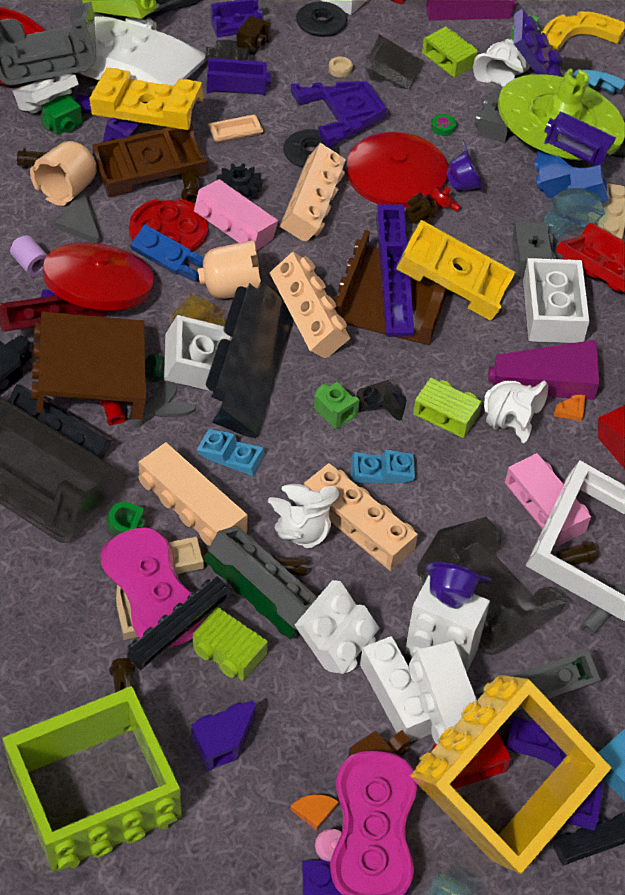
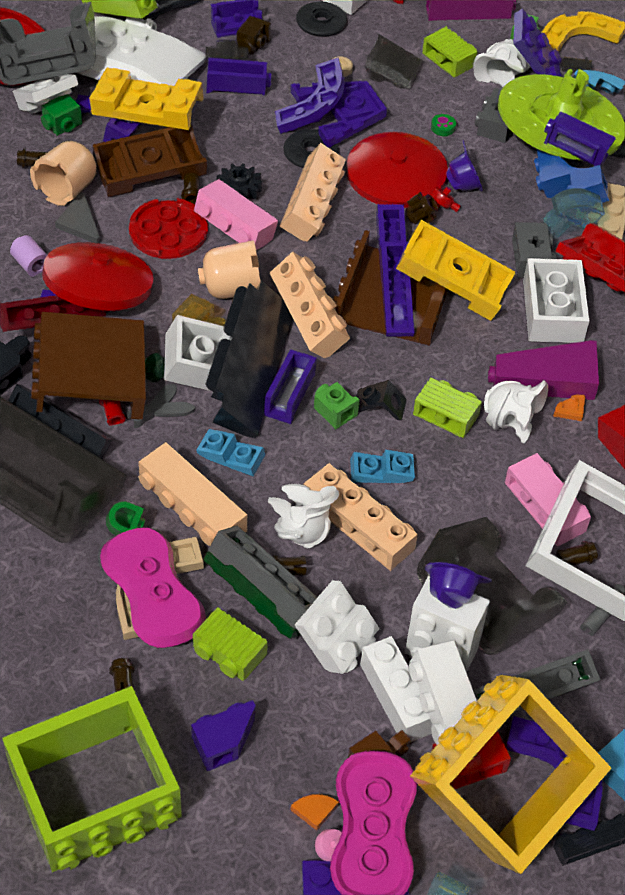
black piece [127,576,230,671] -> none
blue hinge [130,224,204,282] -> none
light nougat tile [208,114,263,143] -> none
none -> dark purple window [264,349,317,424]
none -> dark purple plate [275,57,345,134]

